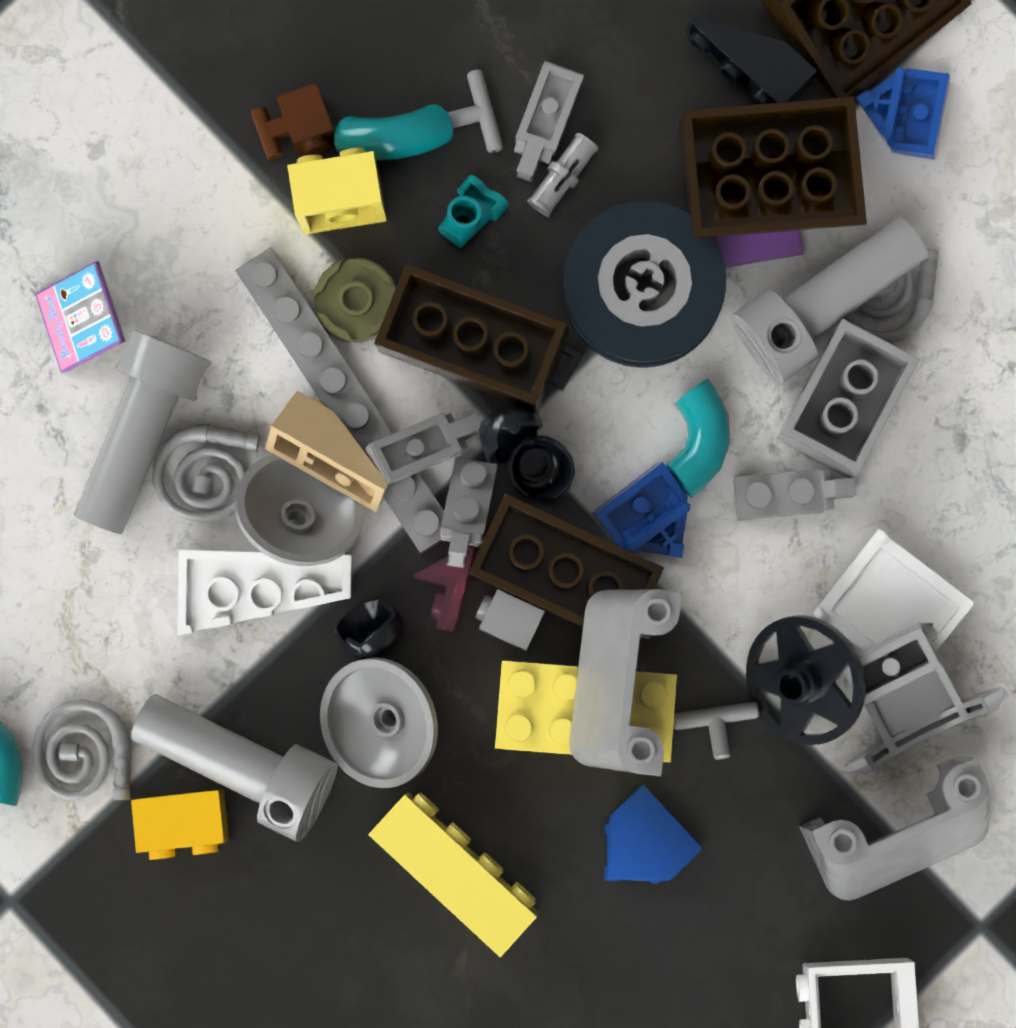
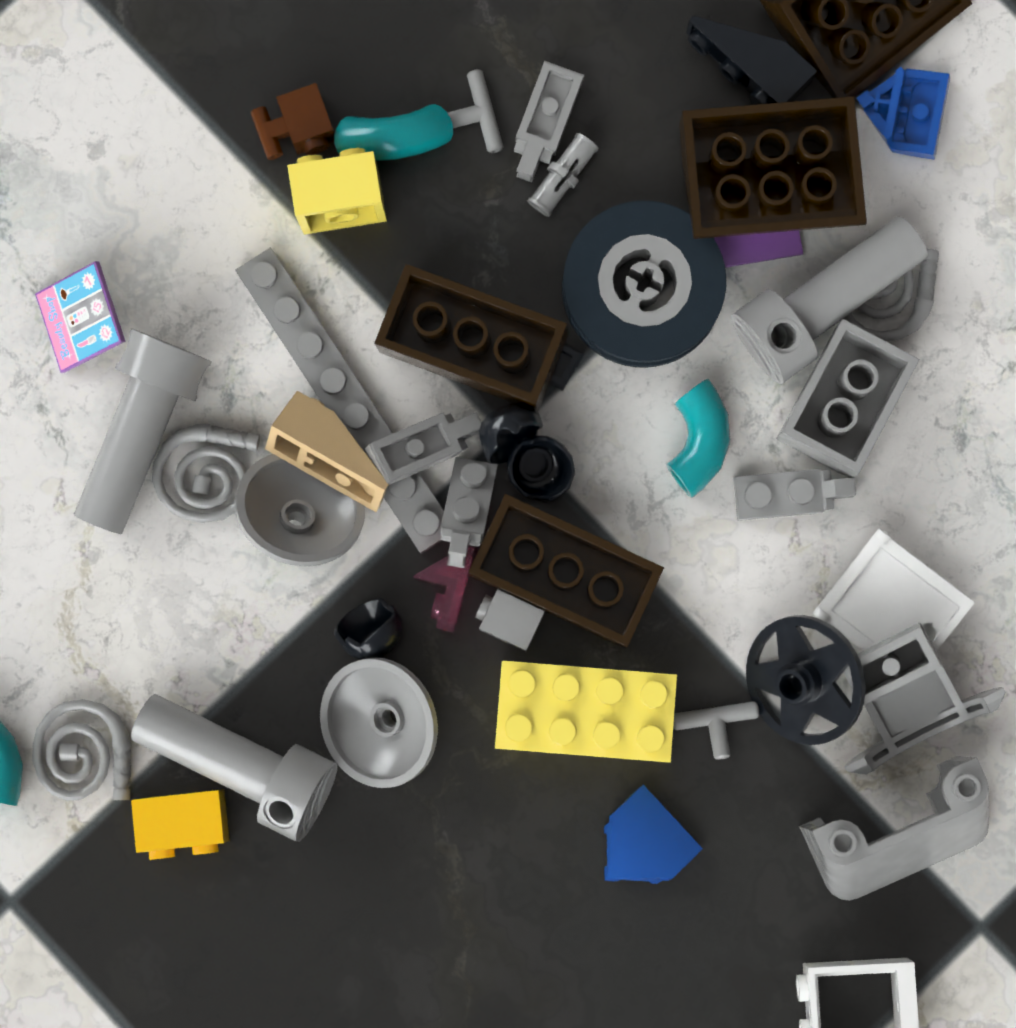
white wing [177,549,353,636] -> none
olive tile [314,258,396,343] -> none
light yellow brick [368,792,537,958] -> none
teal plate [438,175,509,248] -> none
light grey windscreen [569,589,682,776] -> none
blue slope [592,461,691,558] -> none

